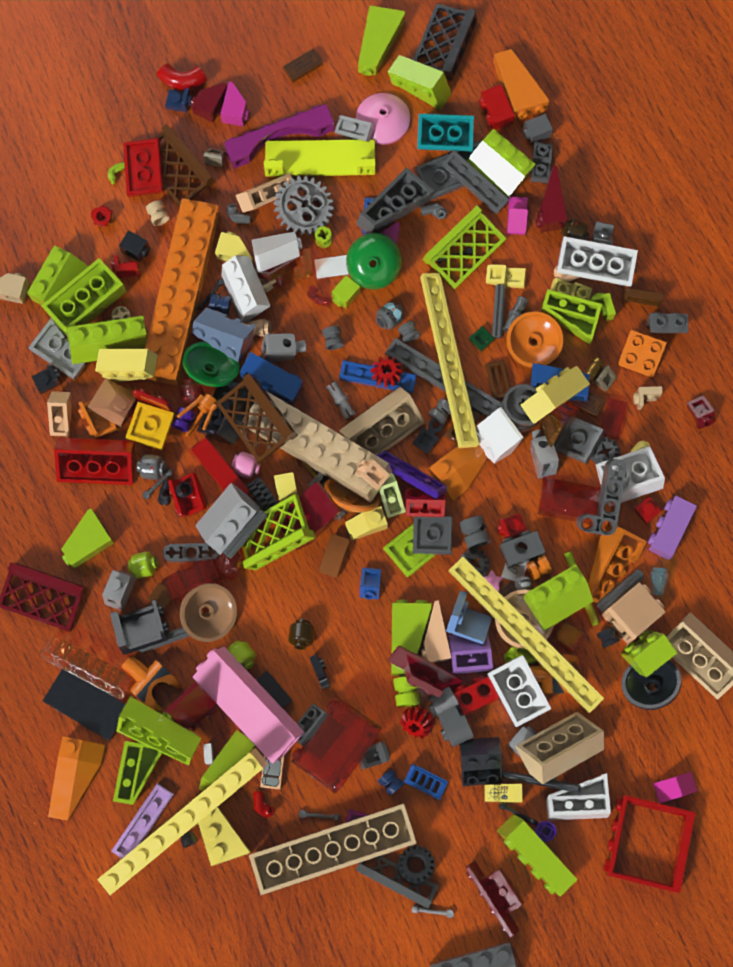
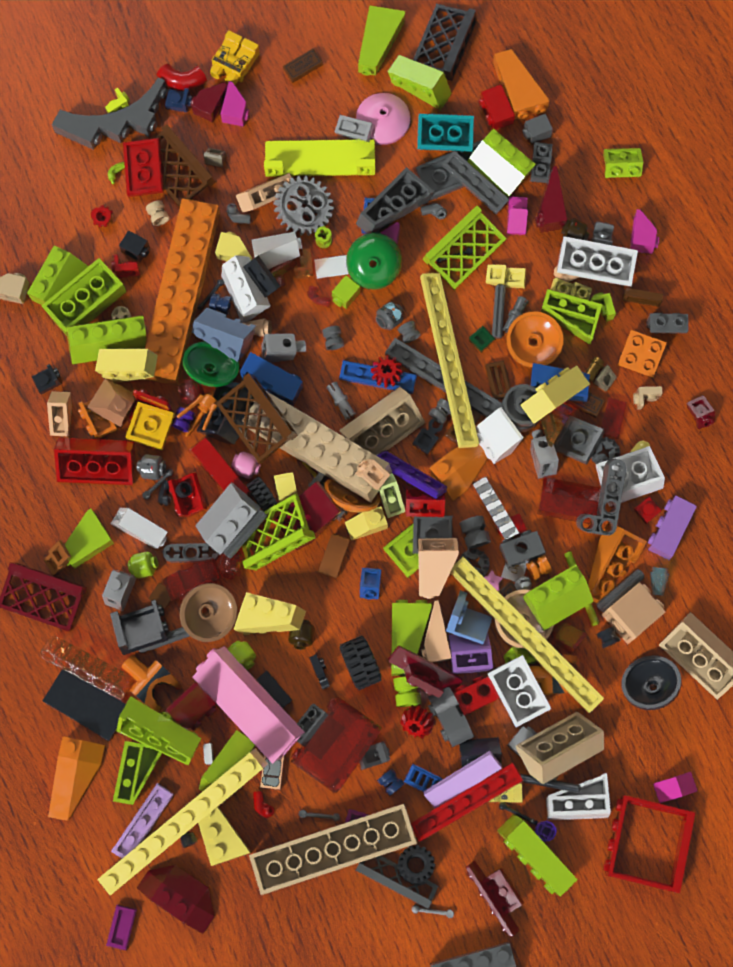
light grey wing [28,319,86,381] -> none
magenta arch [224,104,335,169] -> none
lime slope [620,630,677,677] -> none
none -> dark orange slope [44,540,71,576]
none -> dark grey arch [52,77,167,150]
none -> neon yellow bracket [105,88,130,114]
none -> magenta tile [106,904,137,950]
none -> white slope [111,508,167,549]
none -> dark red wedge [137,865,215,934]
none -> yellow hips [210,30,260,85]
none -> light yellow wedge [234,592,306,635]
none -> black plate [243,255,281,298]
none -> black tyre [340,635,382,690]
none -> red plate [411,763,524,842]
none -> light nougat slope [418,538,459,598]
none -> lavender tile [424,751,502,808]
none -> sticker [472,477,519,540]
none -> lime bracket [603,148,643,178]
none -> dark pink slope [630,209,659,254]

